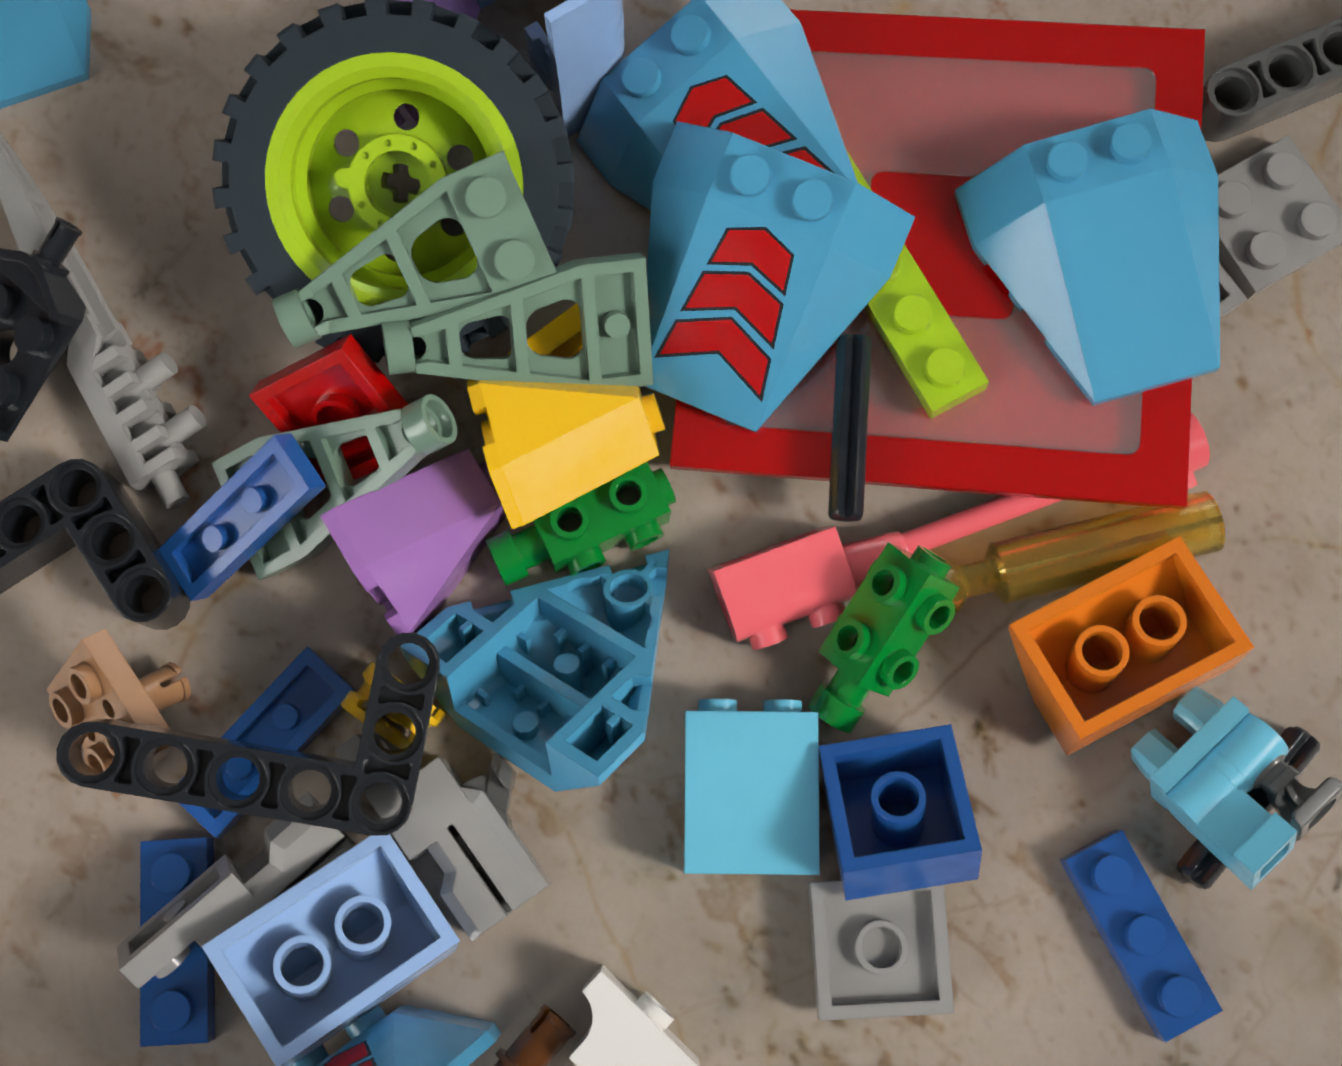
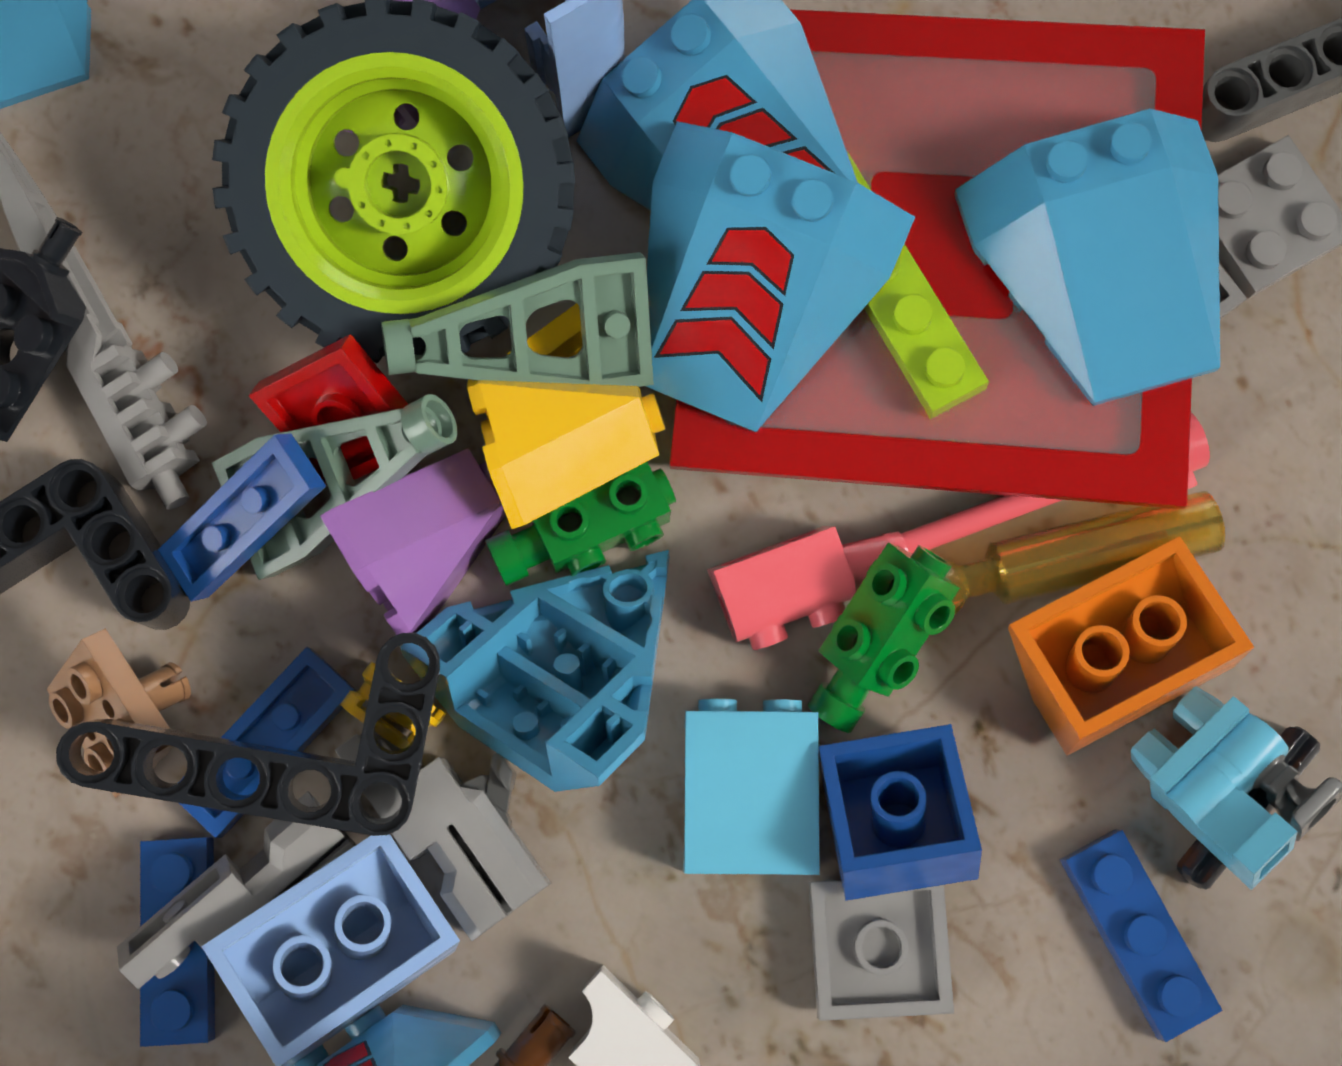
sand green plate [272,151,557,349] -> none
black axle [828,334,872,522] -> none

